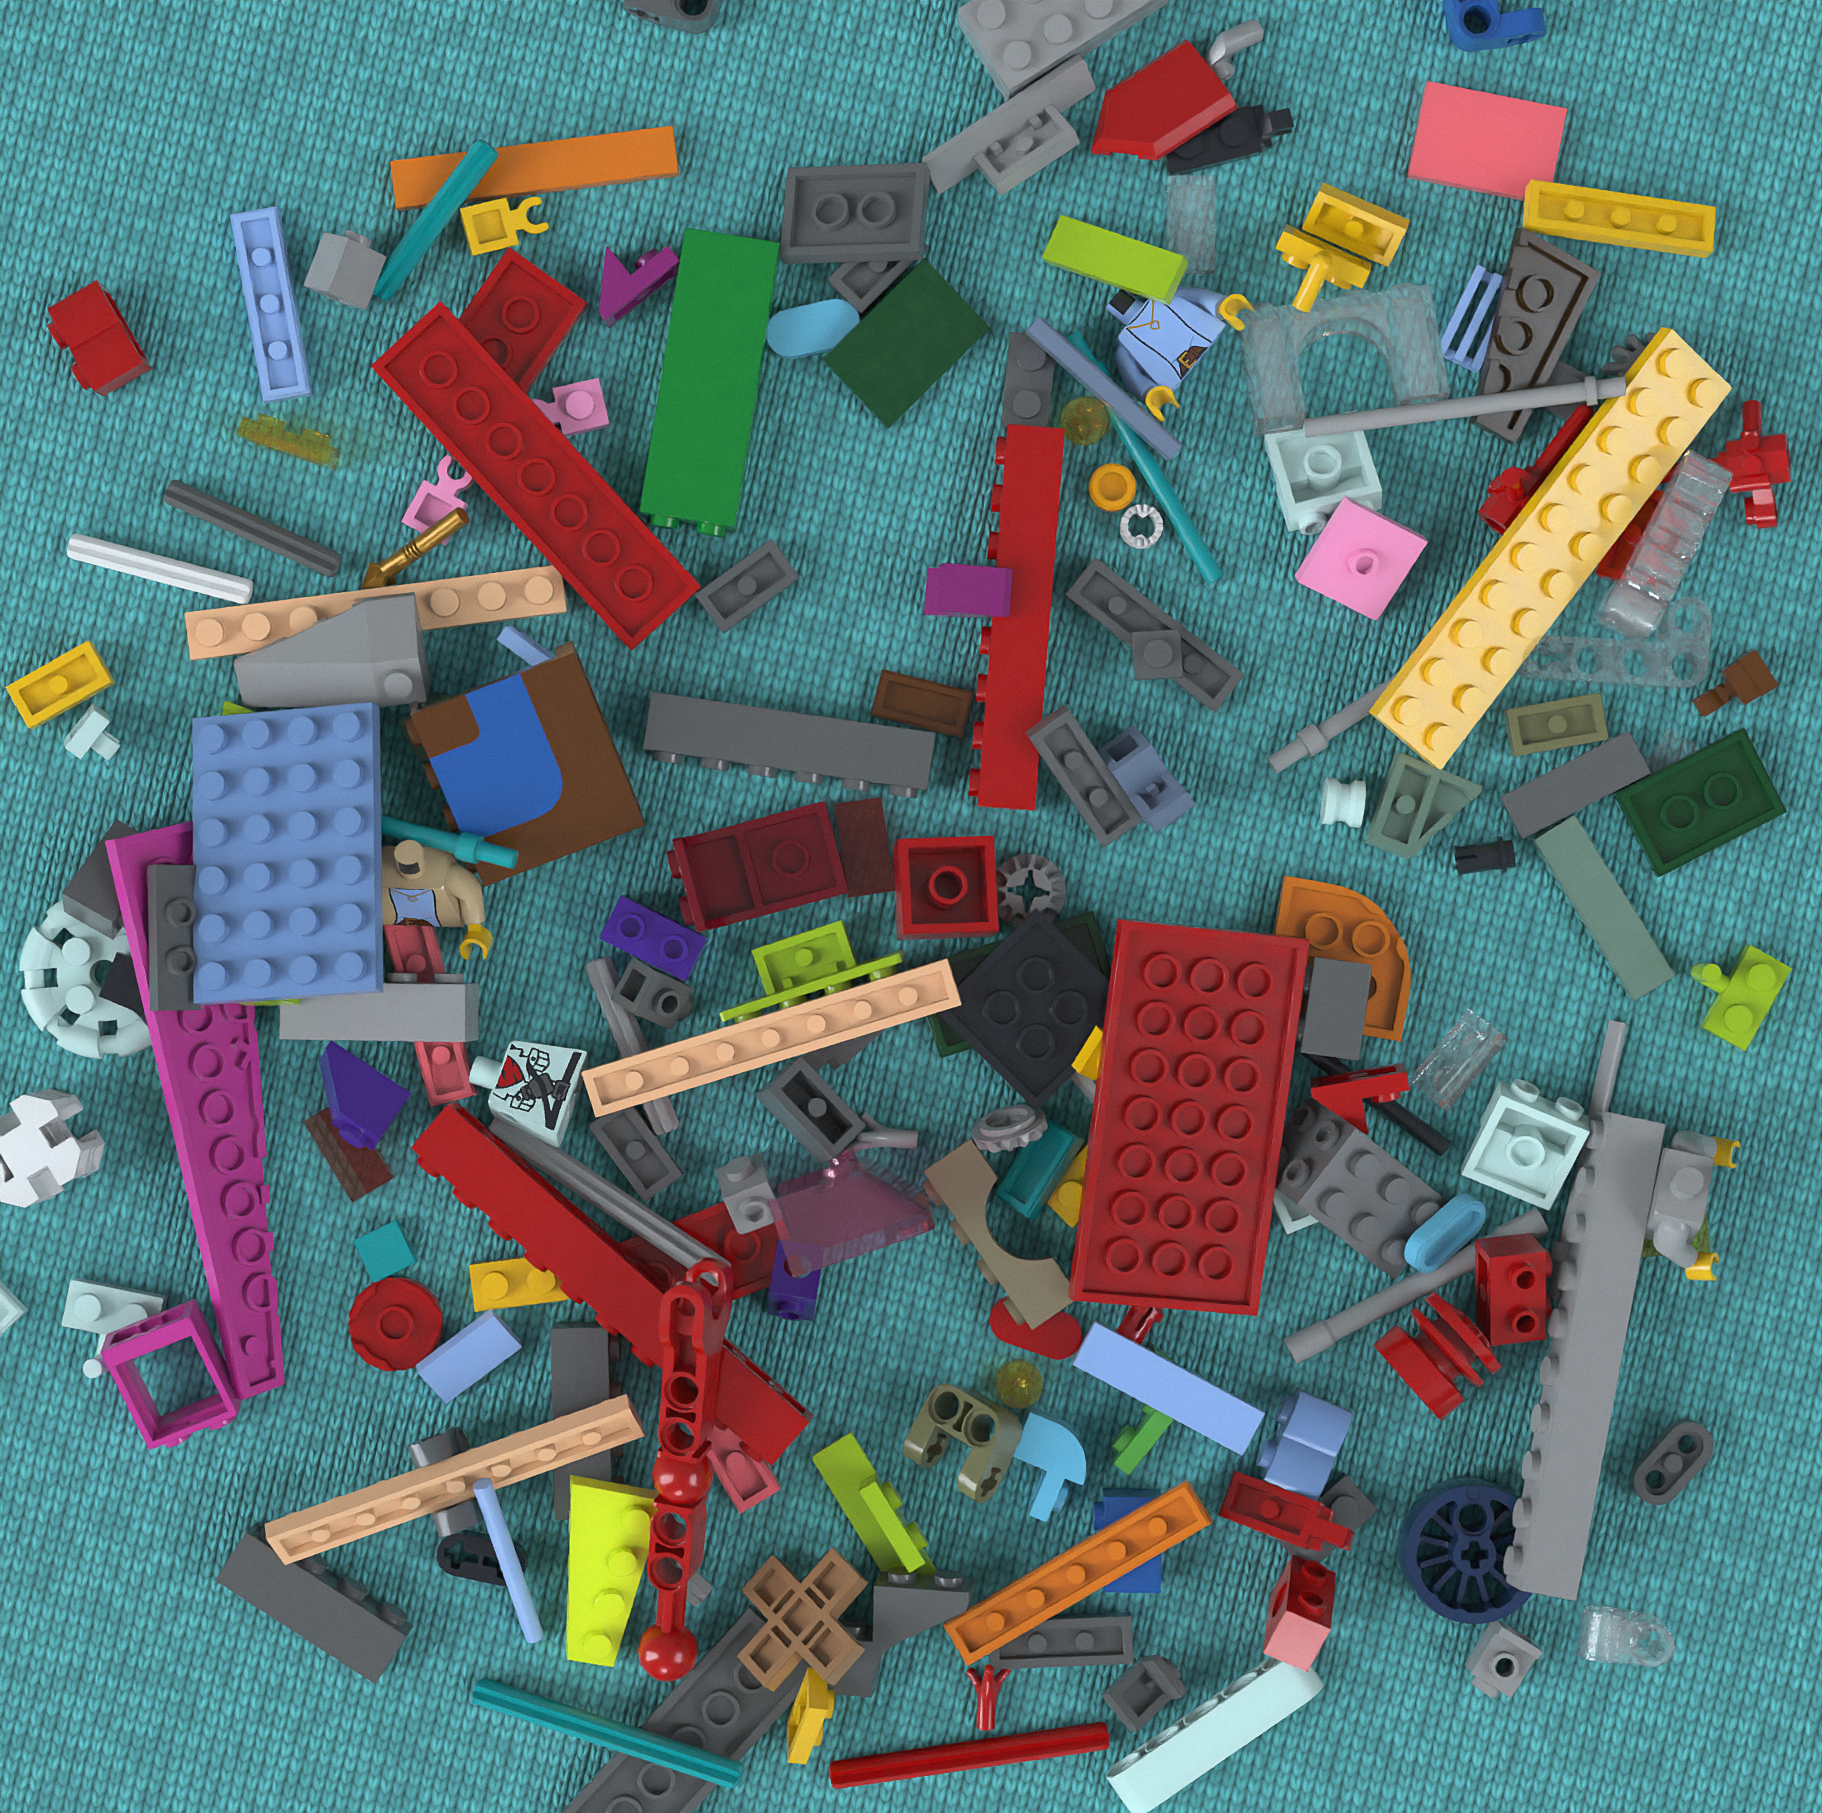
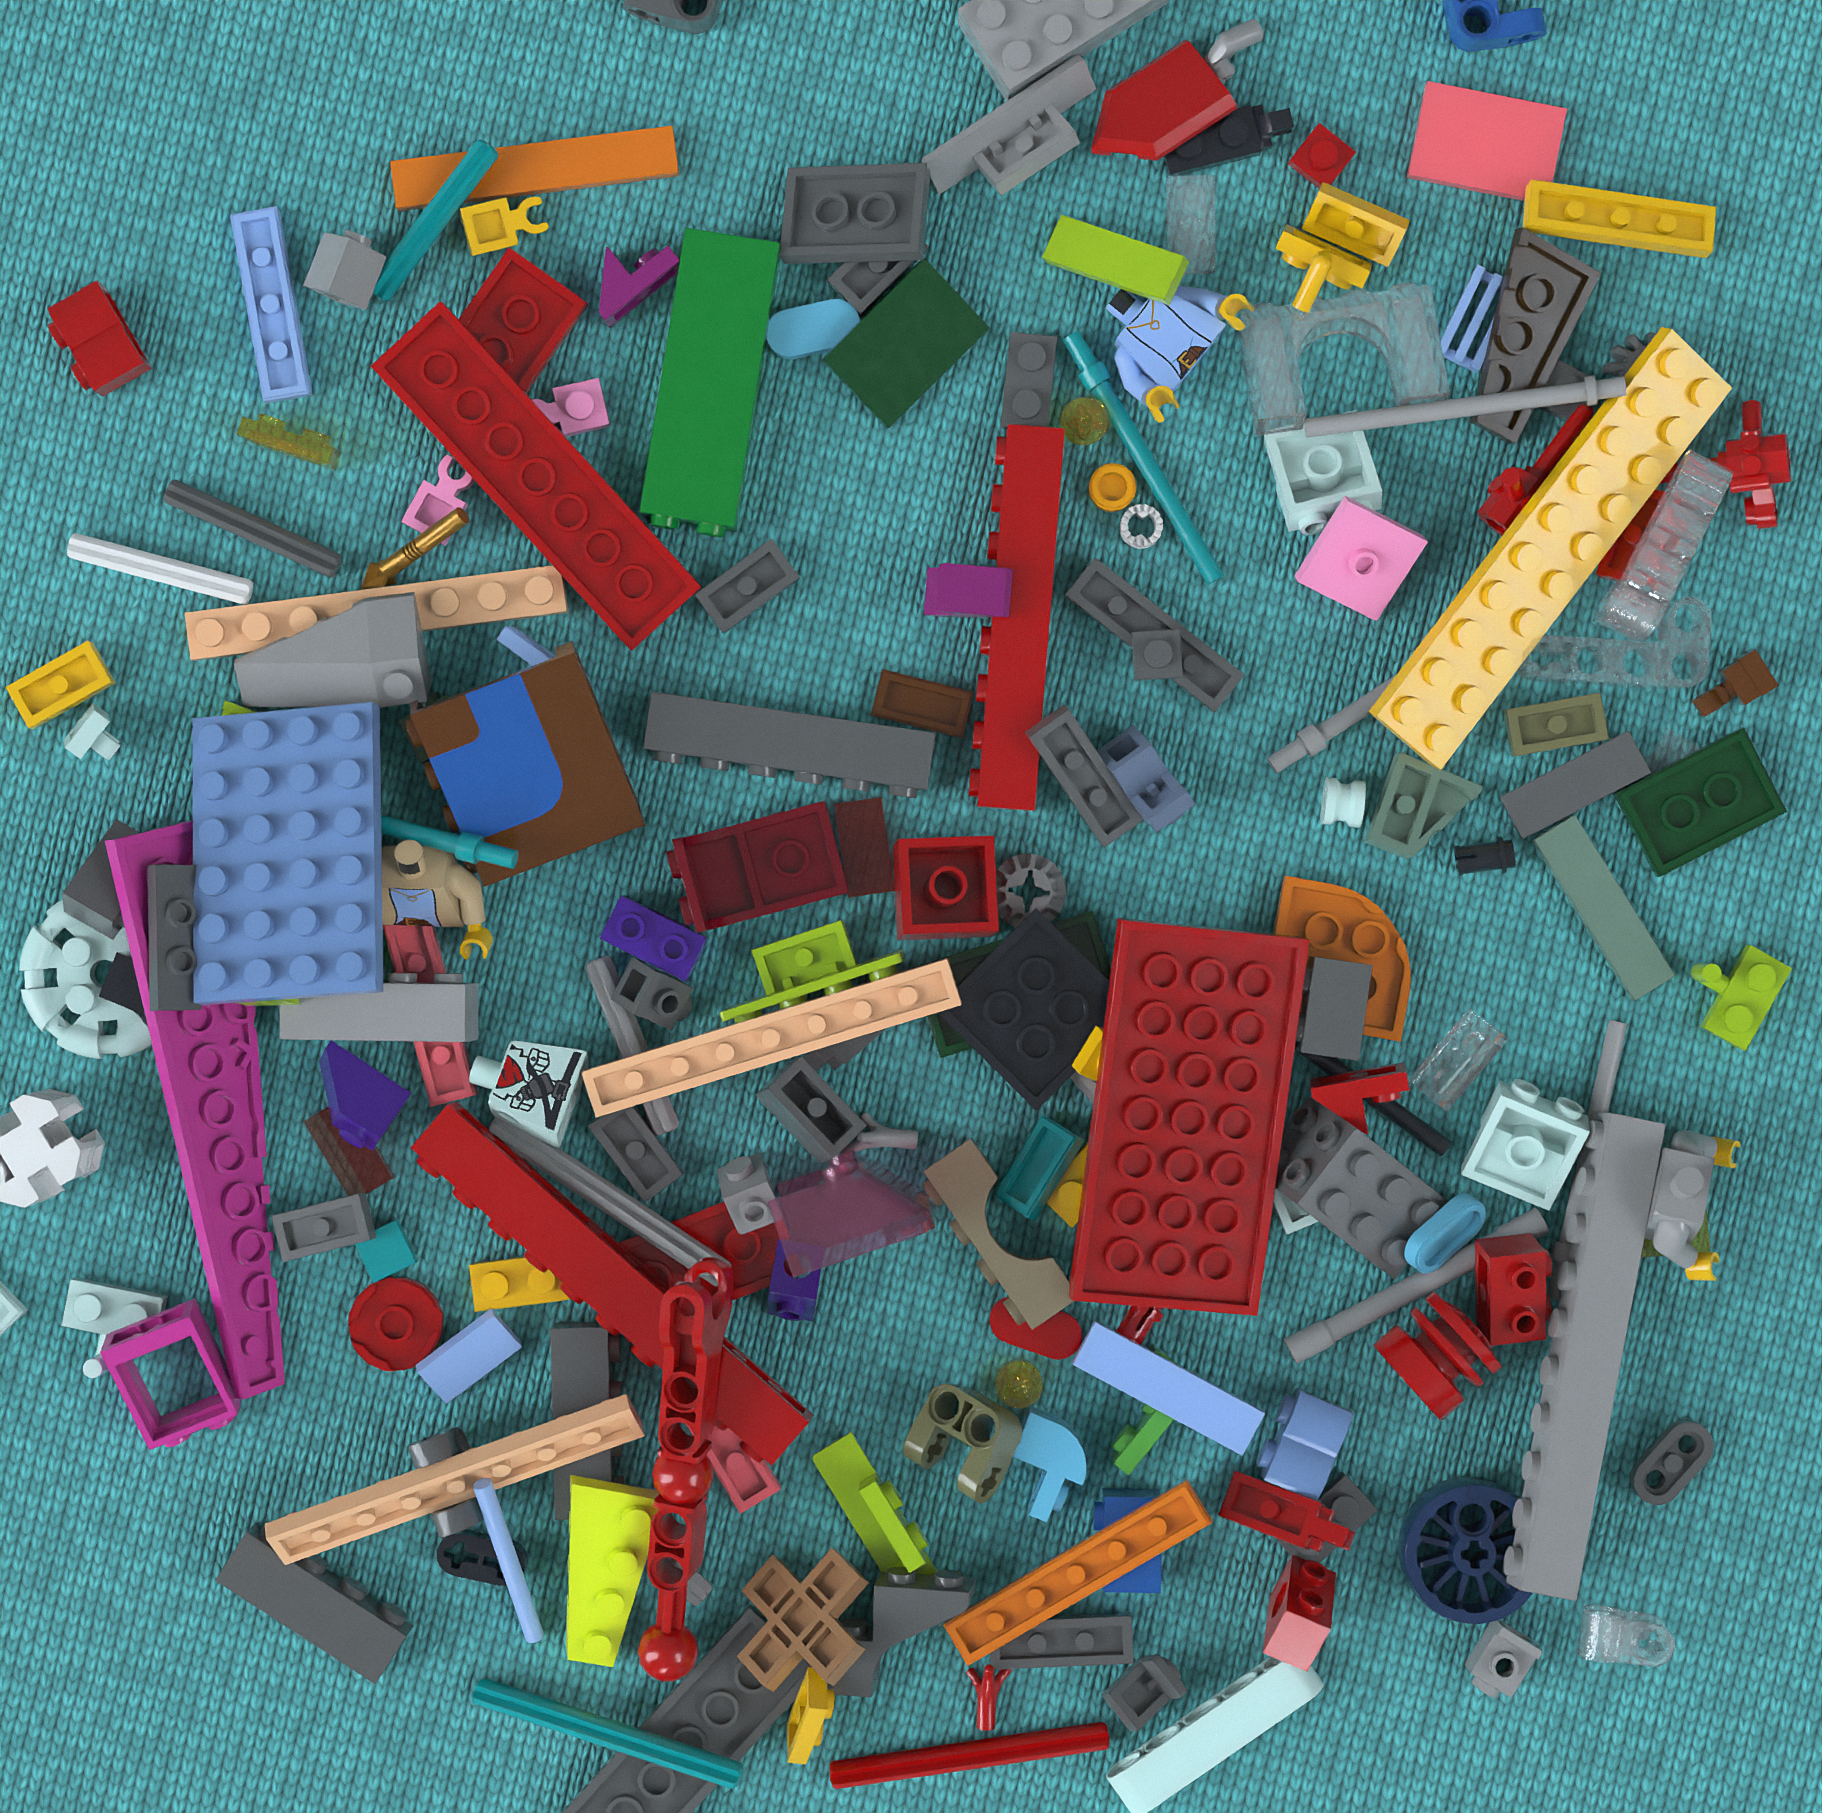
light grey gear [971,1105,1048,1153] -> none
sand blue tile [1026,317,1182,461] -> none
none -> dark grey plate [271,1192,377,1262]
none -> red plate [1288,123,1356,189]

